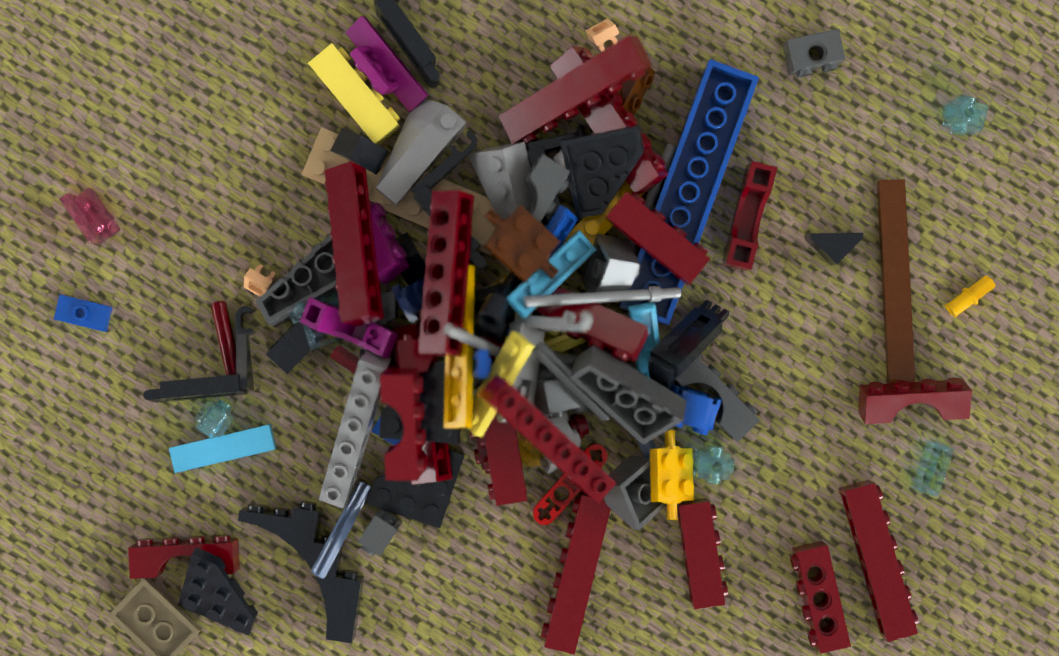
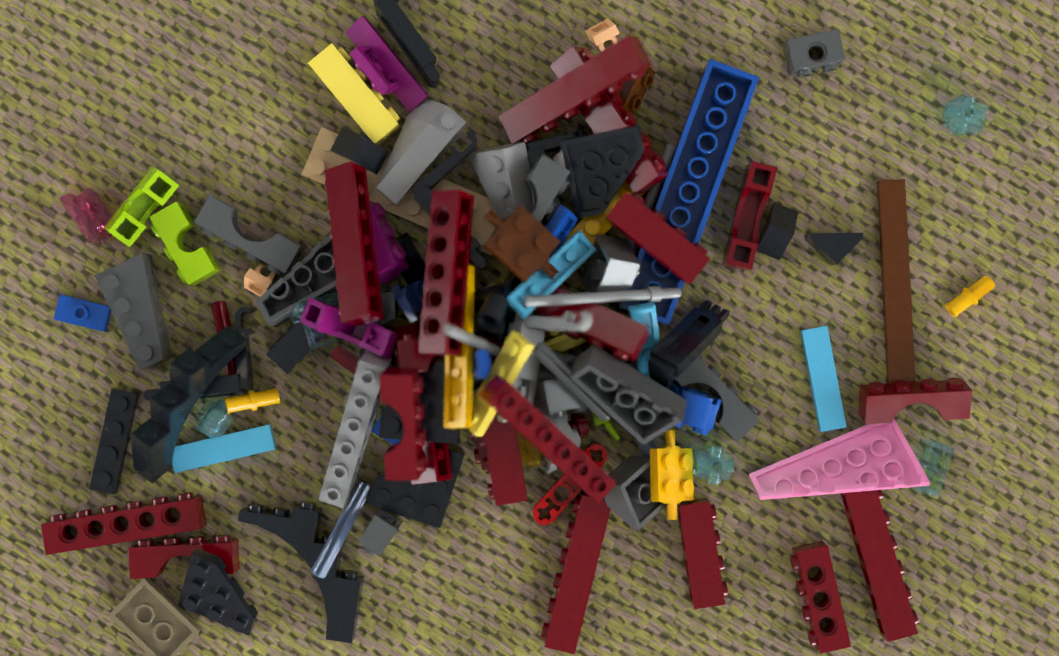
none -> dark red brick [40,492,207,555]
none -> black plate [89,388,139,494]
none -> dark grey wedge [95,253,172,370]
none -> lime arch [104,166,179,247]
none -> black arch [131,326,247,484]
none -> lime arch [149,201,222,286]
none -> dark grey arch [194,195,305,276]
none -> yellow pin [224,388,280,414]
none -> lime hand [591,412,620,441]
none -> bright pink wing [749,419,930,500]
none -> black slope [756,203,798,260]
none -> medium azure tile [800,326,847,432]

